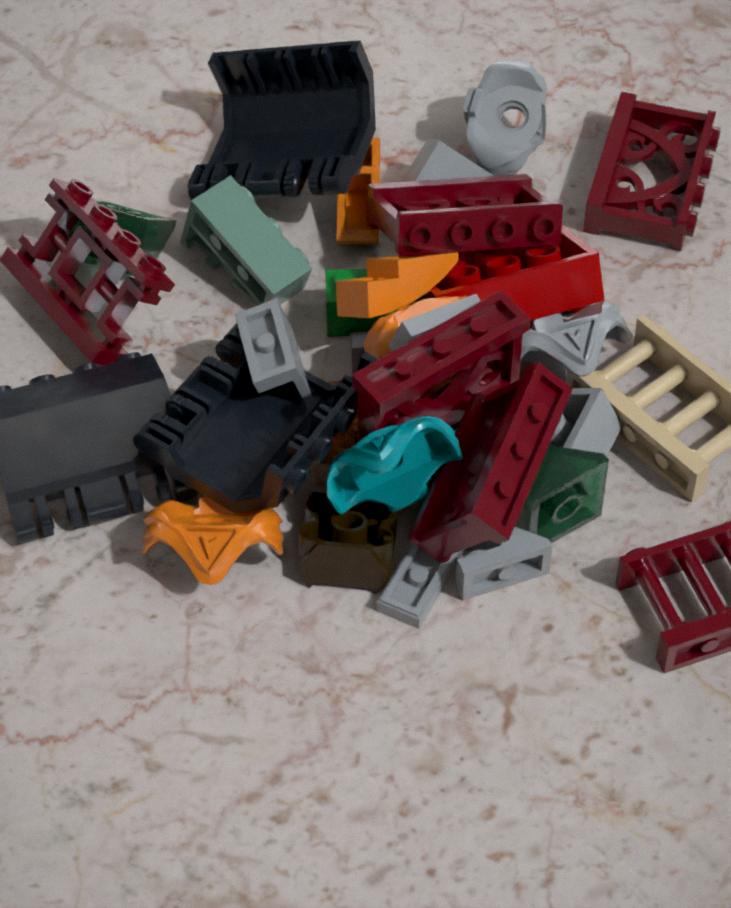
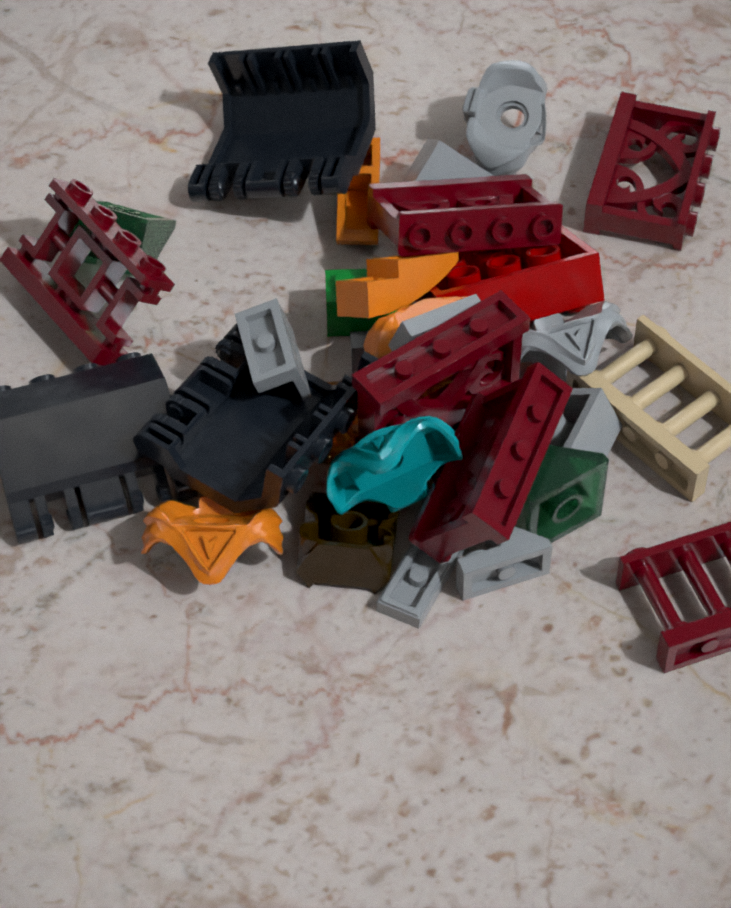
sand green wedge [180,176,312,306] -> none

